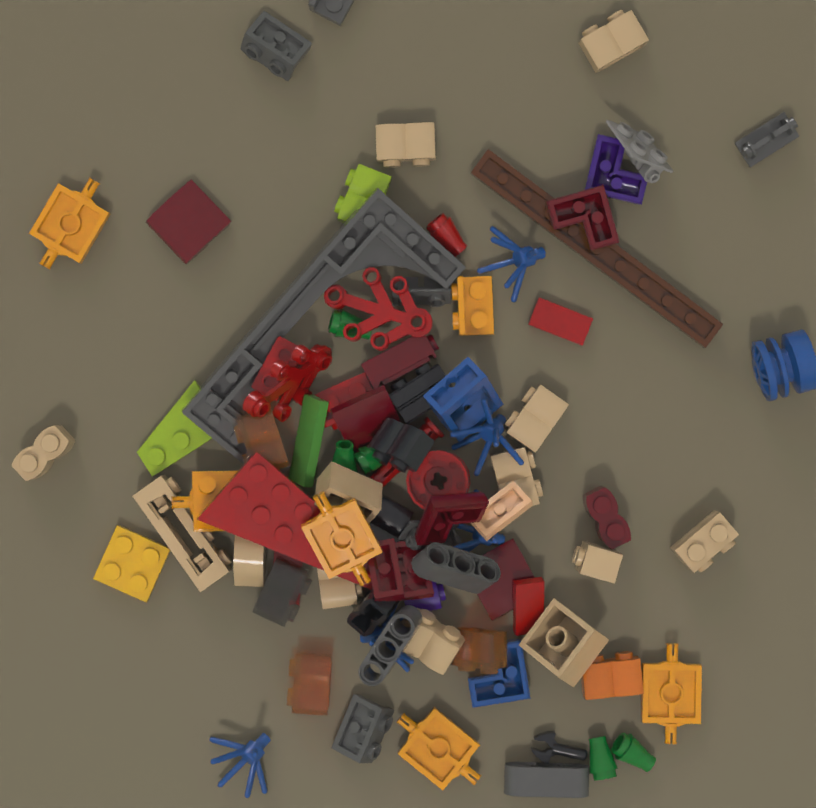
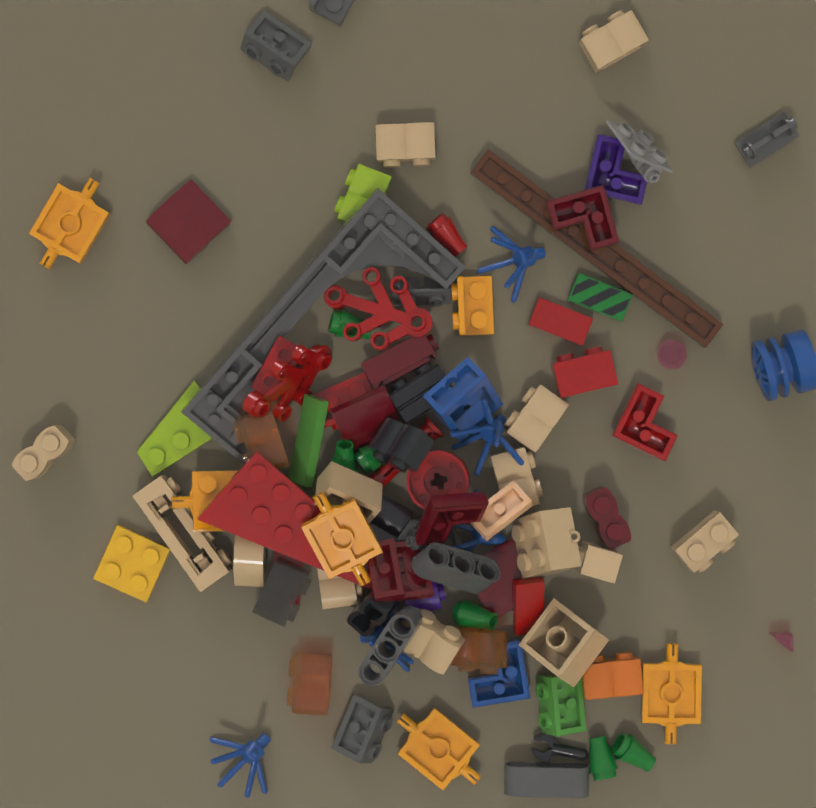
none -> green cone [452,600,498,630]
none -> tan brick [512,507,582,579]
none -> bright green bracket [535,674,587,737]
none -> red brick [550,346,618,398]
none -> green tile [567,273,633,322]
none -> red brick [612,383,678,462]
none -> clear pink plate [657,340,687,369]
none -> clear pink piece [768,631,794,652]

